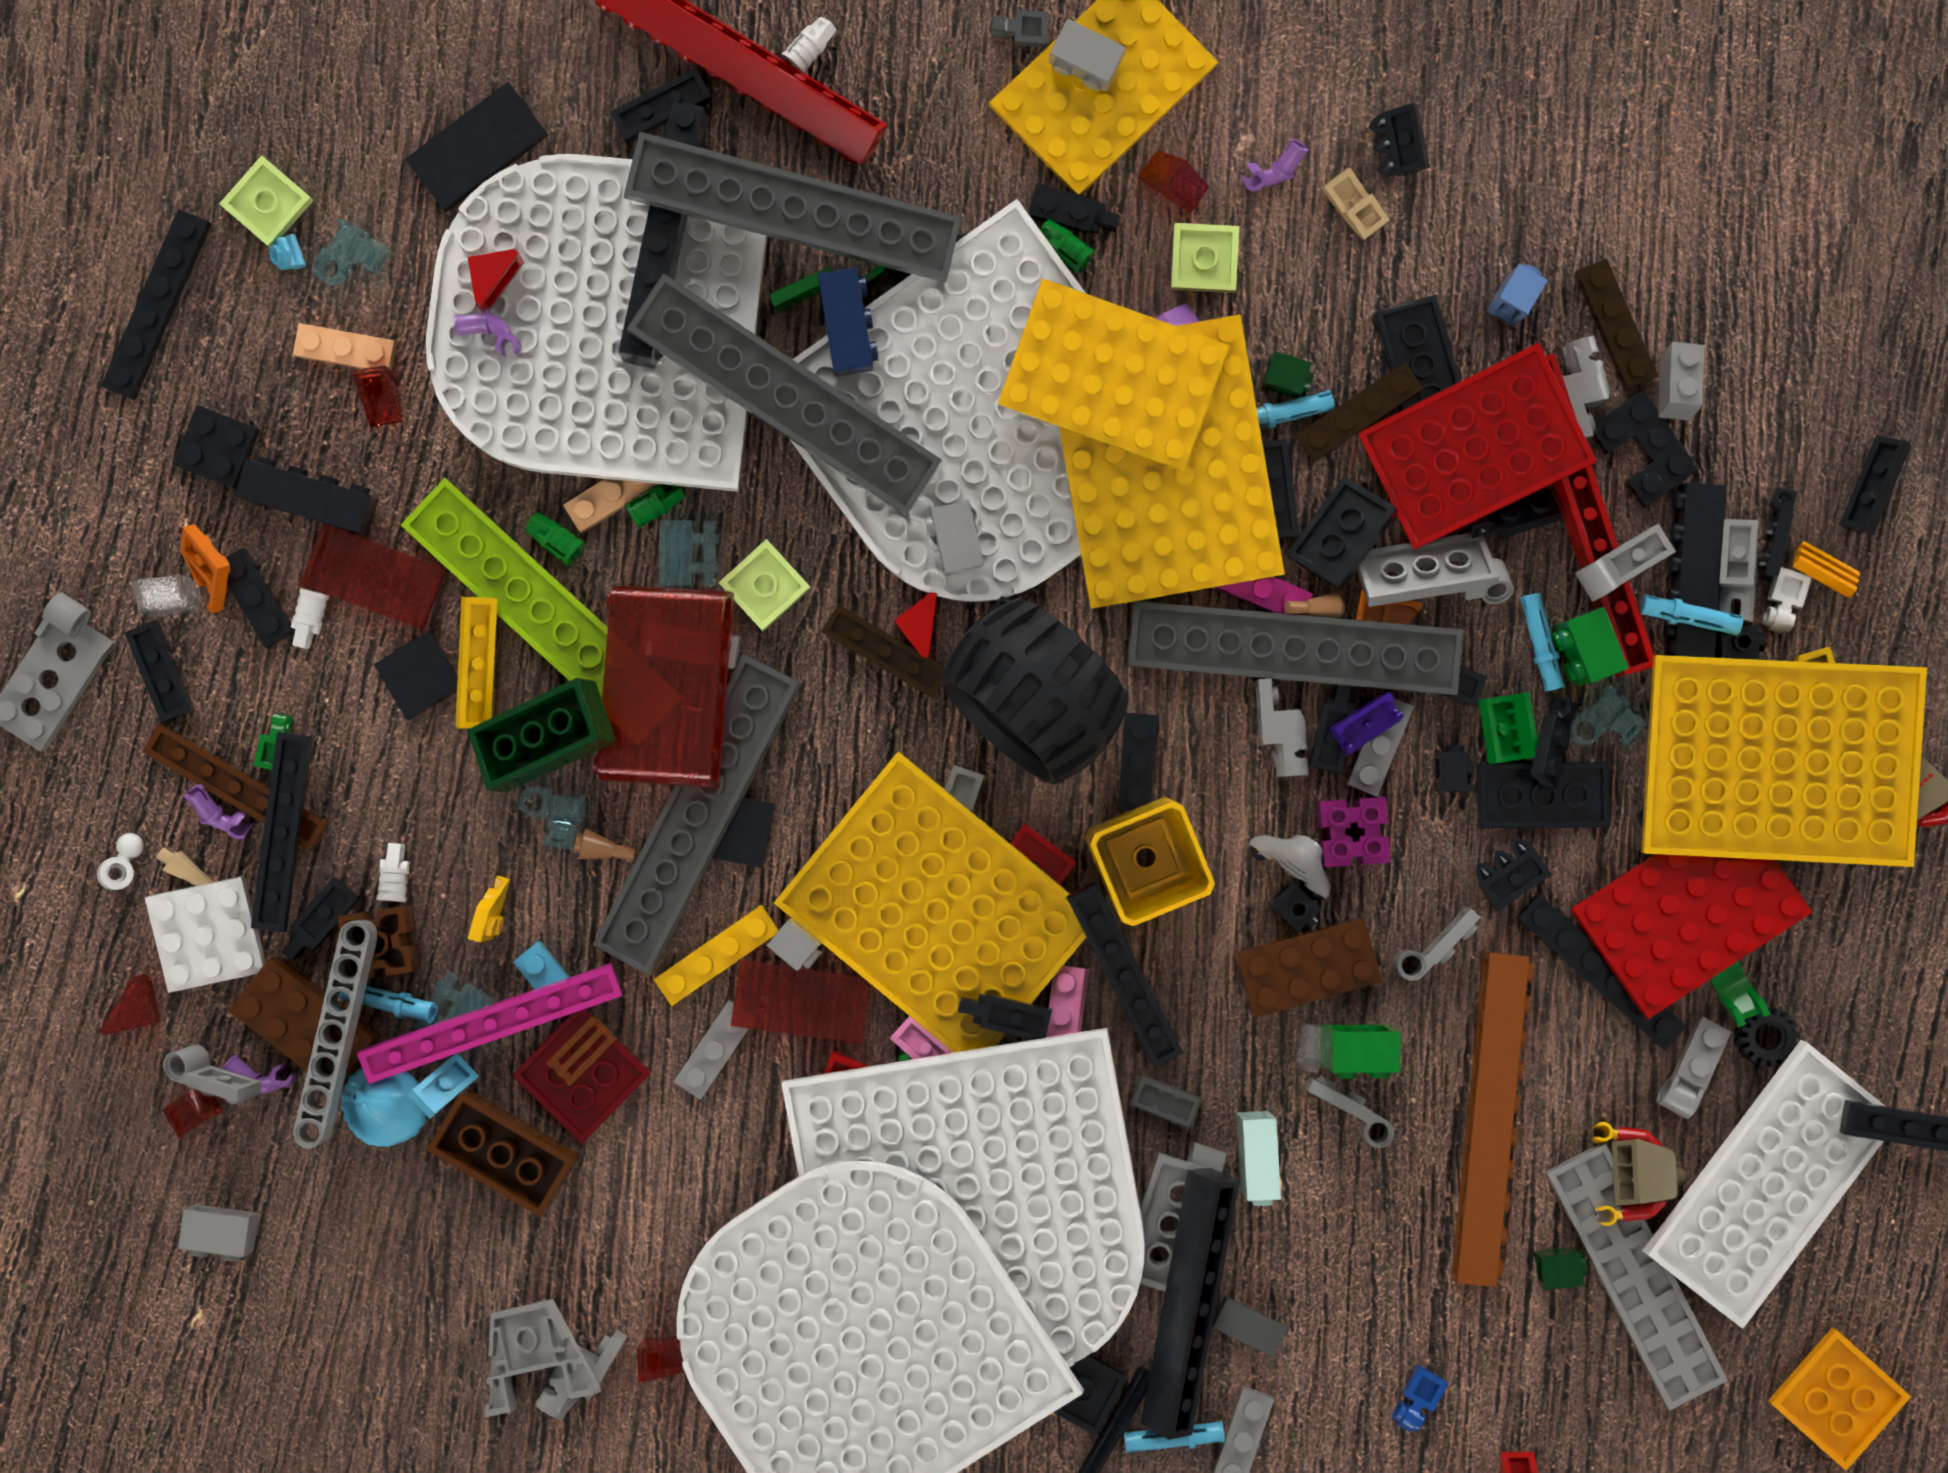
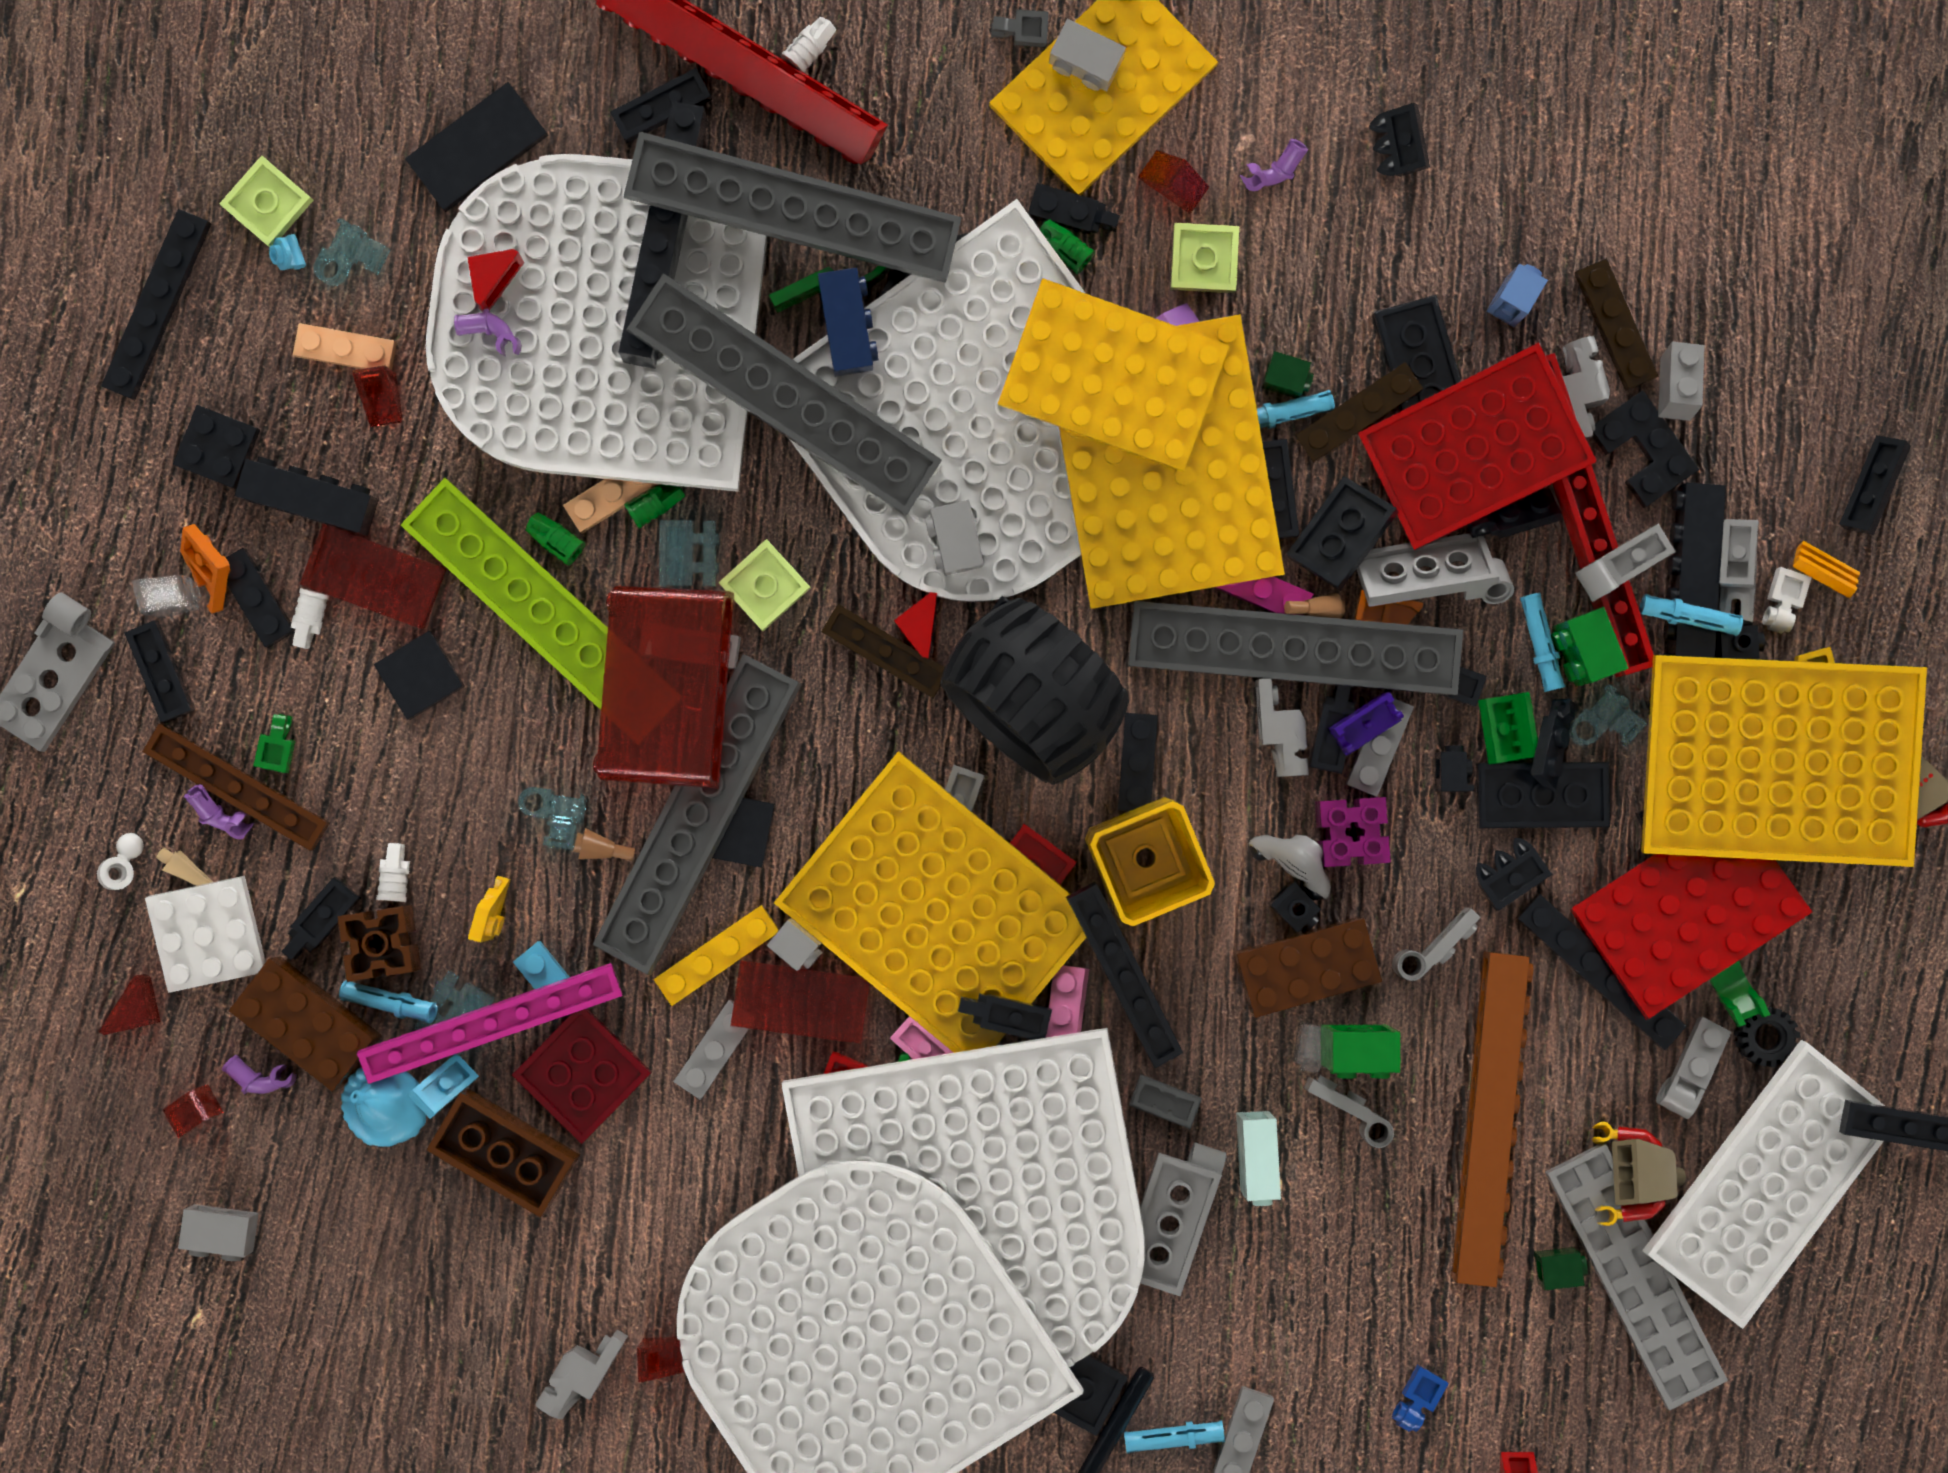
light grey plate [164,1044,261,1104] -> none
black plate [251,732,313,932] -> none
light grey beam [293,920,378,1149] -> none
yellow plate [455,597,497,728] -> none
dark green brick [467,678,617,793] -> none
light grey wing [485,1299,601,1417] -> none
clear orange tile [546,1015,617,1086] -> none
black brick [1141,1168,1240,1440] -> none
dark grey slope [1212,1296,1288,1357] -> none
tan slope [1321,168,1390,240] -> none
black hinge [1757,488,1797,581] -> none
light orange plate [1768,1327,1912,1471] -> none

